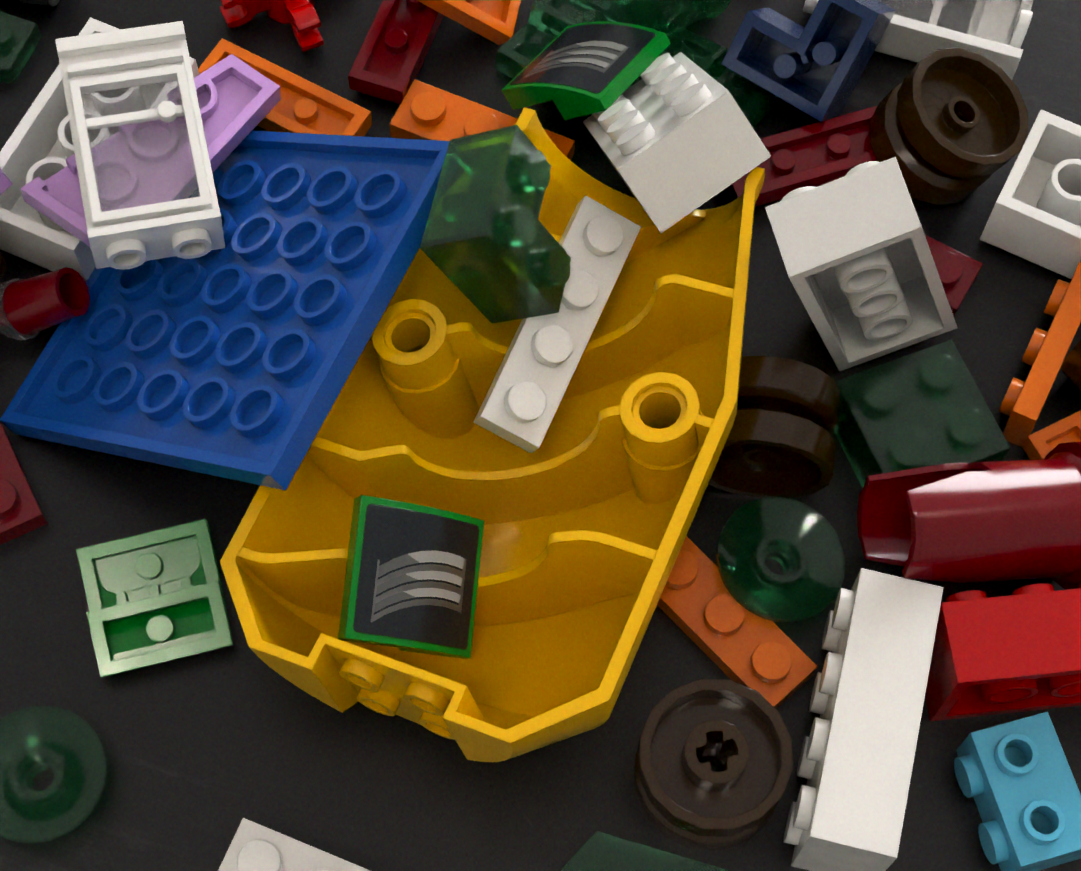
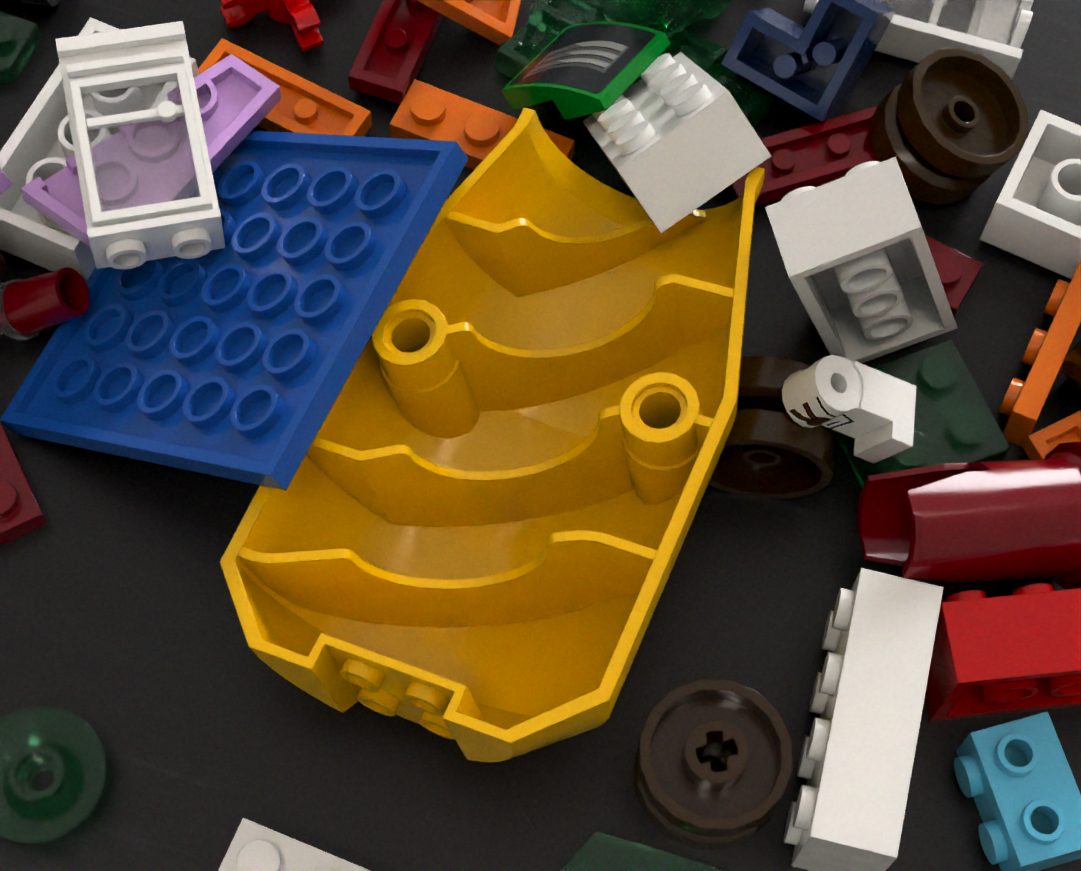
green slope [76,519,234,678] -> none
slope [338,495,484,659] -> none
clear green brick [420,125,571,323] -> none
white plate [473,195,641,453] -> none
orange plate [657,536,818,709] -> none
clear green dish [716,497,845,622] -> none
none -> white leg [782,355,916,463]

